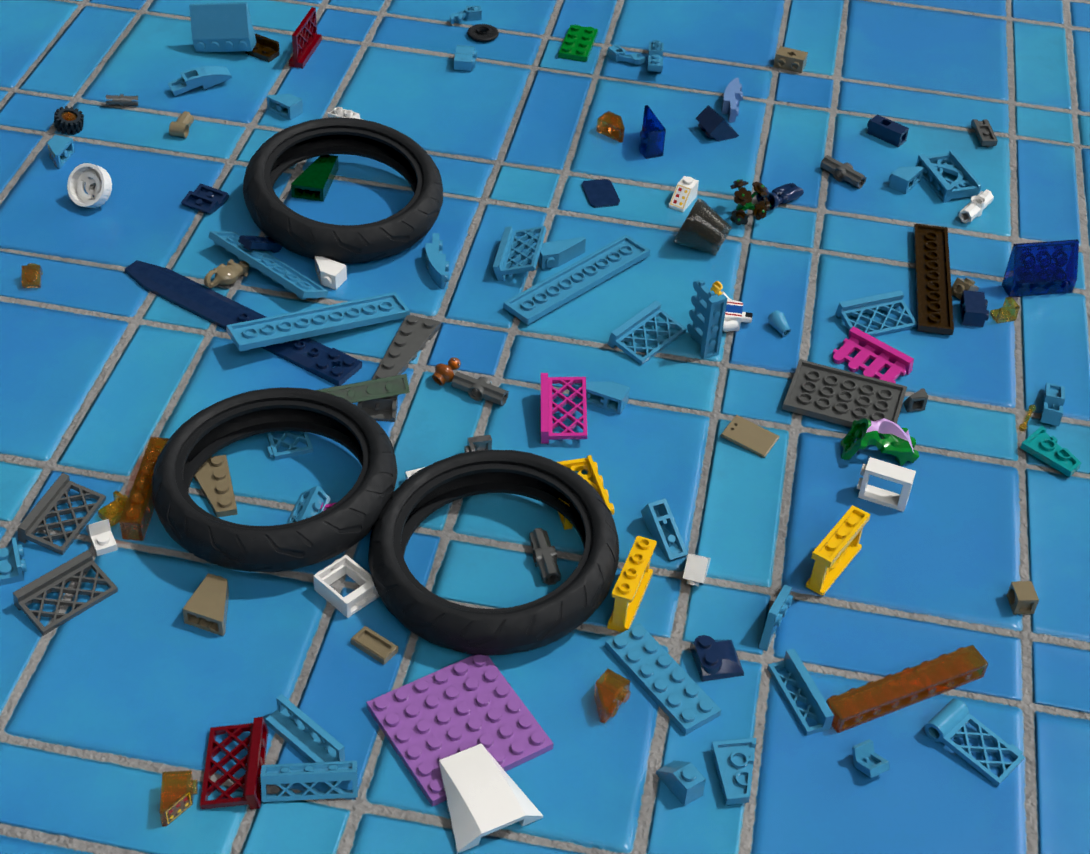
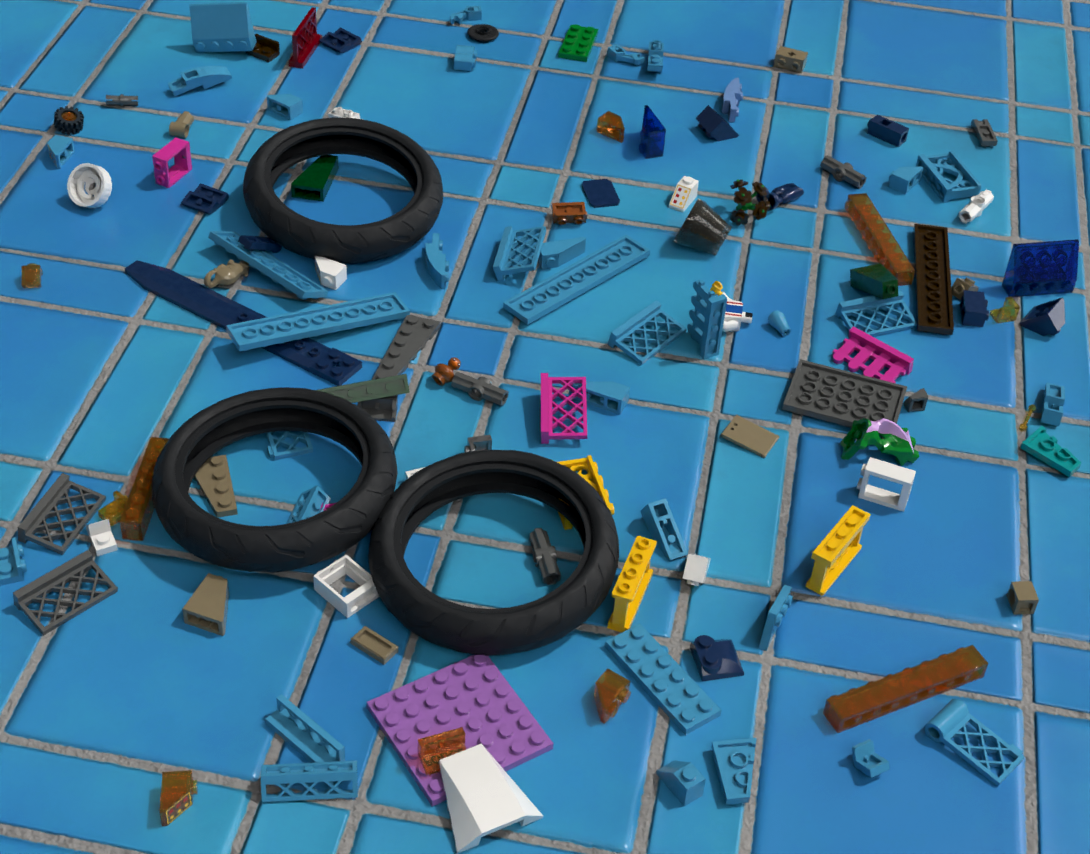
dark red fence [200,717,268,809] -> none
dark azure fence [767,649,834,736] -> none
none -> dark pink window [152,137,192,188]
none -> dark blue slope [319,27,362,53]
none -> clear orange panel [418,727,466,776]
none -> dark orange bracket [551,202,587,225]
none -> clear orange brick [845,193,915,286]
none -> dark green slope [850,263,898,299]
none -> dark blue slope [1019,297,1065,336]

